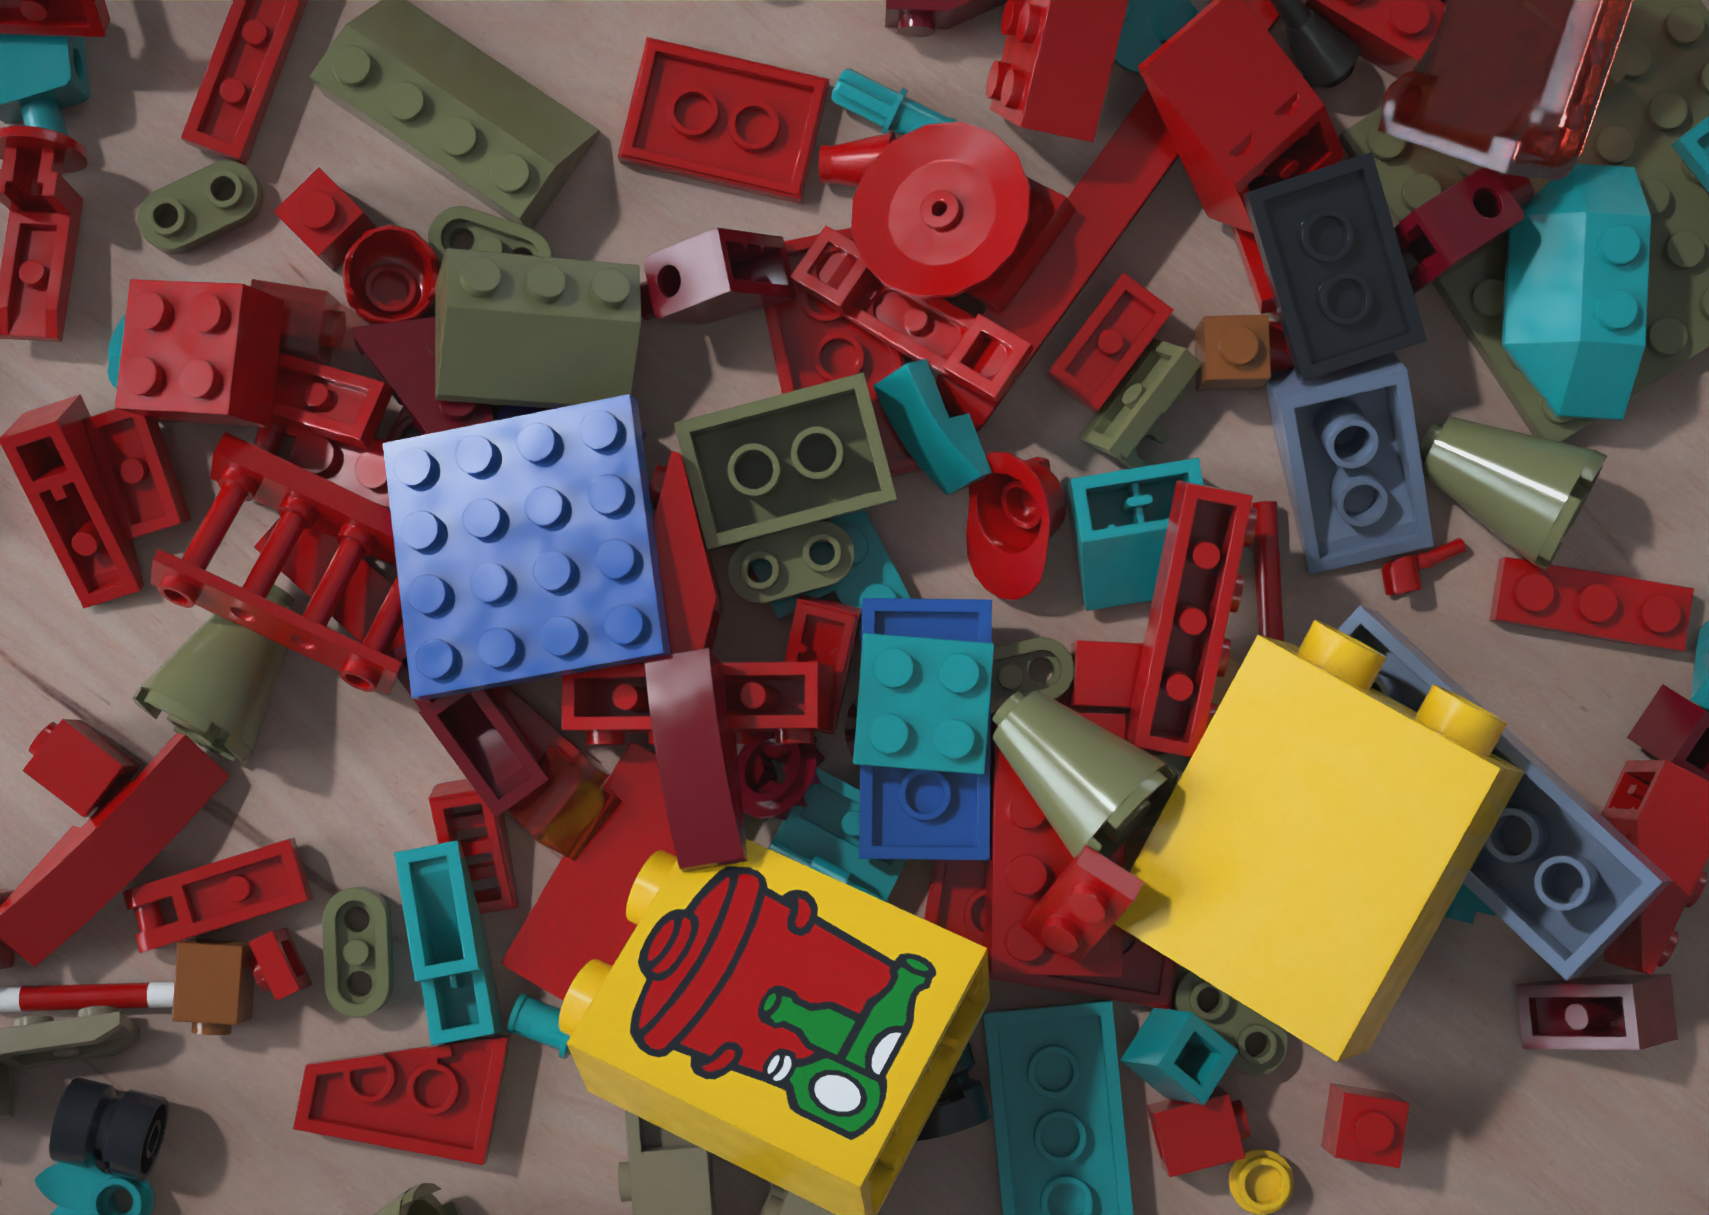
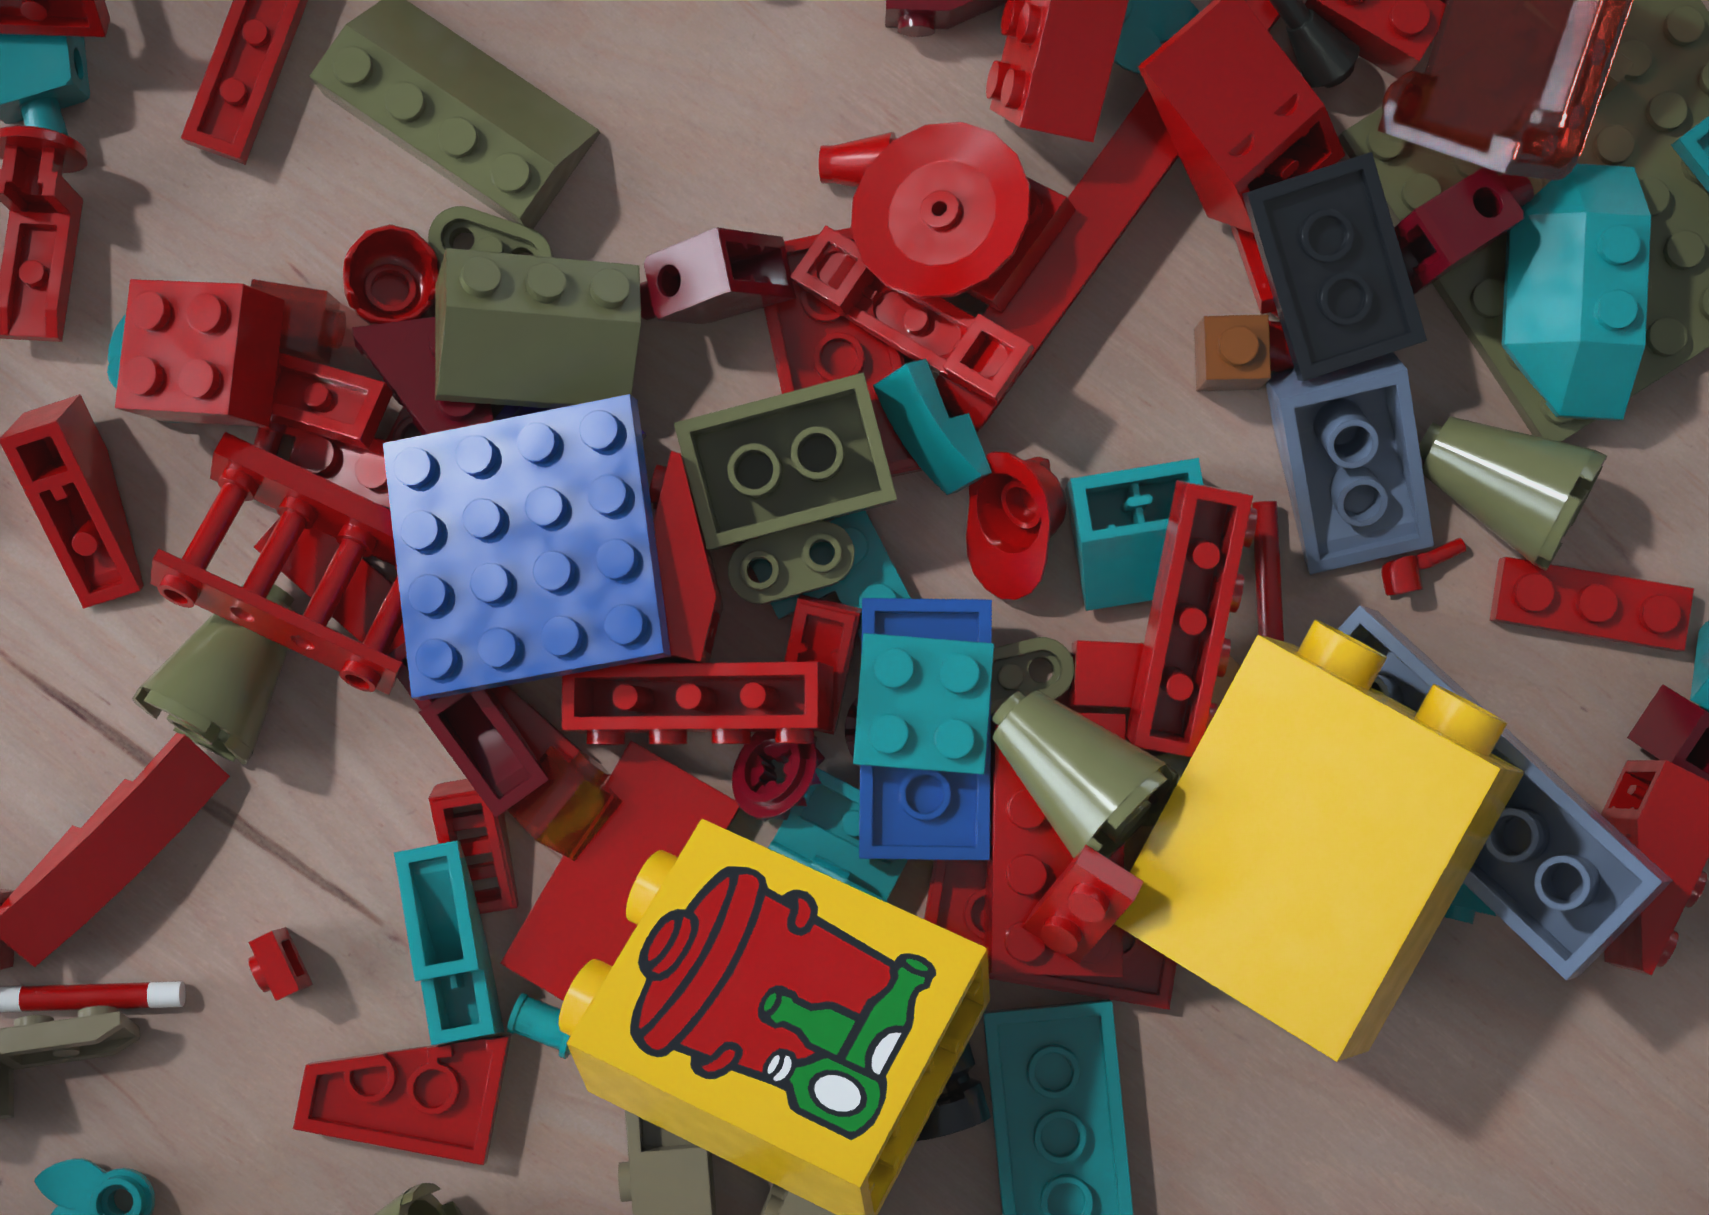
red brick [22,719,141,817] -> none
black wheel [49,1077,169,1181] -> none
red plate [82,408,191,541] -> none
red plate [122,838,313,953] -> none
olive plate [138,160,263,254] -> none
dark orange brick [172,939,255,1035] -> none
red brick [273,167,378,272] -> none
olive plate [322,887,394,1017] -> none
red tile [617,37,830,204] -> none
dark red slope [644,648,748,872] -> none
teal axle [831,68,957,136] -> none
red plate [1046,272,1174,414] -> none
olive plate [1079,338,1202,469] -> none
teal brick [1120,1008,1238,1105] -> none
red brick [1146,1086,1251,1177] -> none
olive plate [1173,970,1288,1076] -> none
yellow plate [1228,1148,1294,1215] -> none
red brick [1321,1083,1410,1168] -> none
dark red slope [1516,974,1678,1050] -> none

